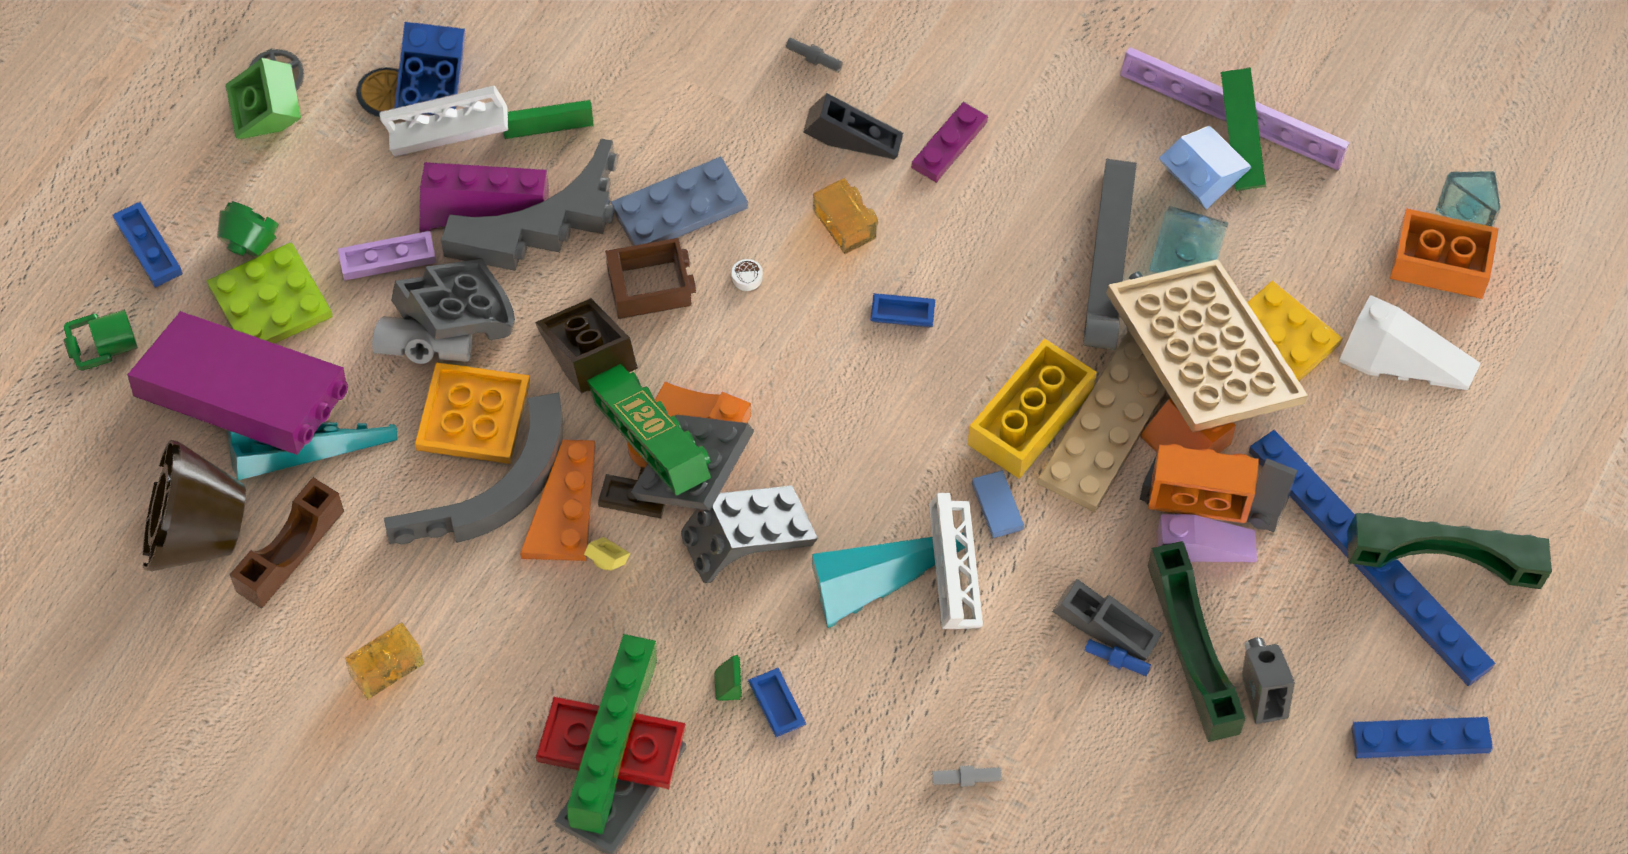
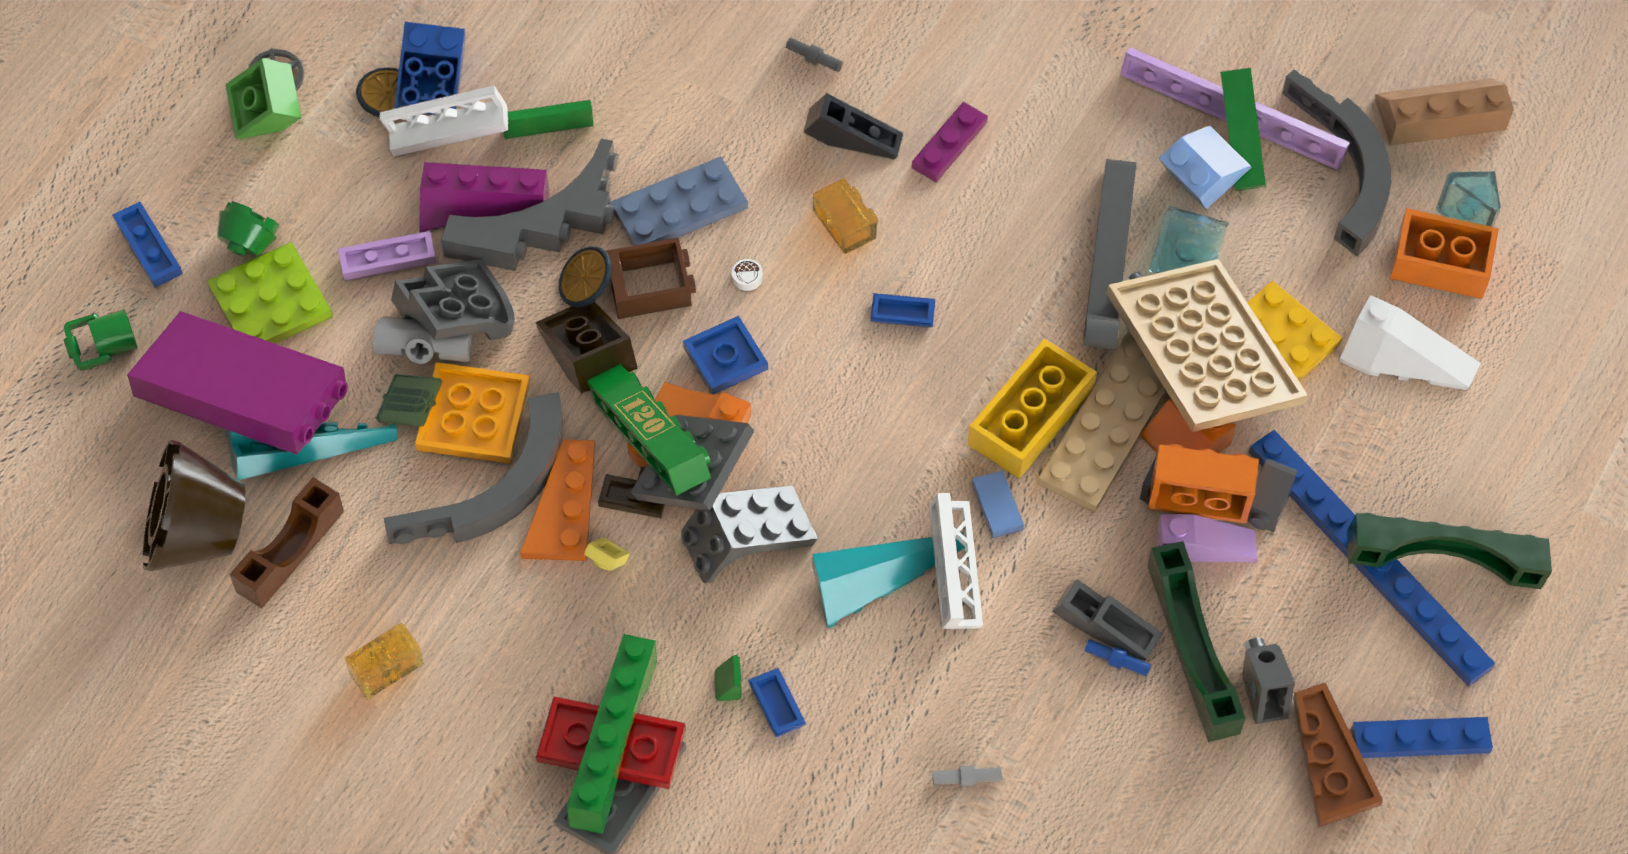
none -> clear green piece [375,374,443,427]
none -> pearl gold wheel [559,246,612,308]
none -> blue plate [683,316,768,394]
none -> dark grey arch [1282,69,1391,257]
none -> dark orange wing [1293,682,1383,827]
none -> medium nougat slope [1375,78,1514,146]

